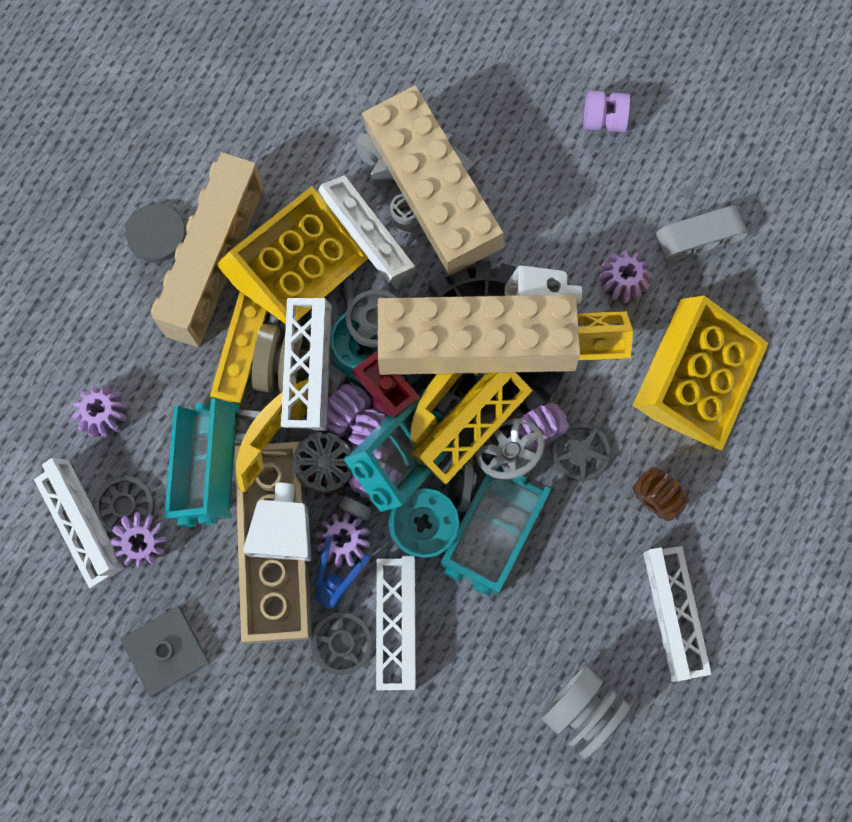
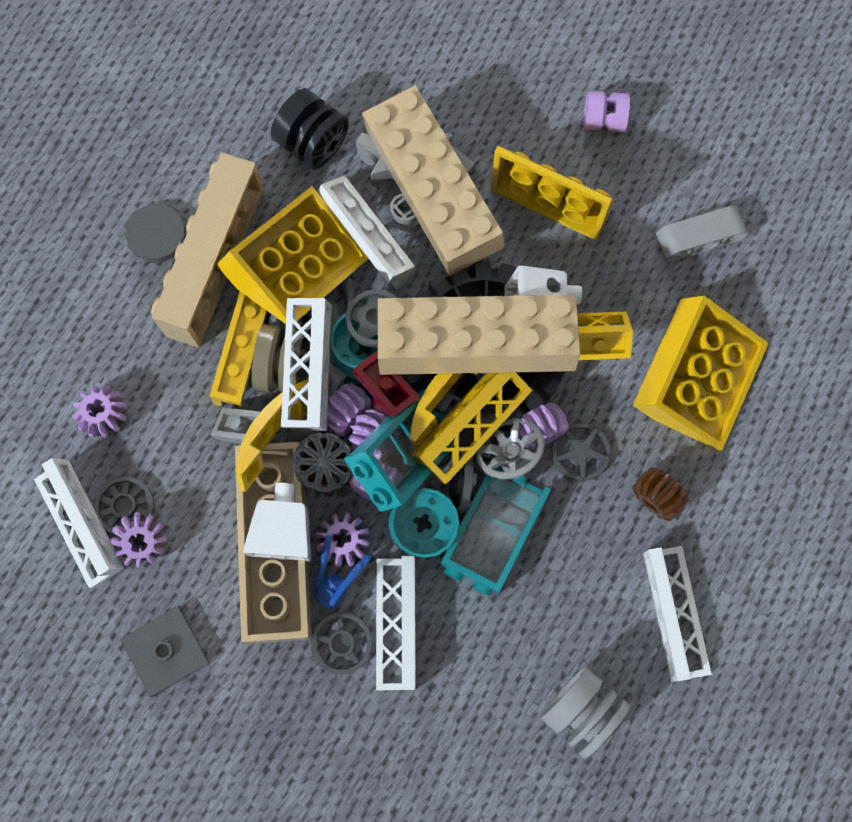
teal door [164,398,240,527] -> none
light grey tile [339,497,372,522] -> none
lavender gear [599,250,652,304] -> none
none -> black wheel [270,88,350,170]
none -> yellow slope [490,146,616,241]

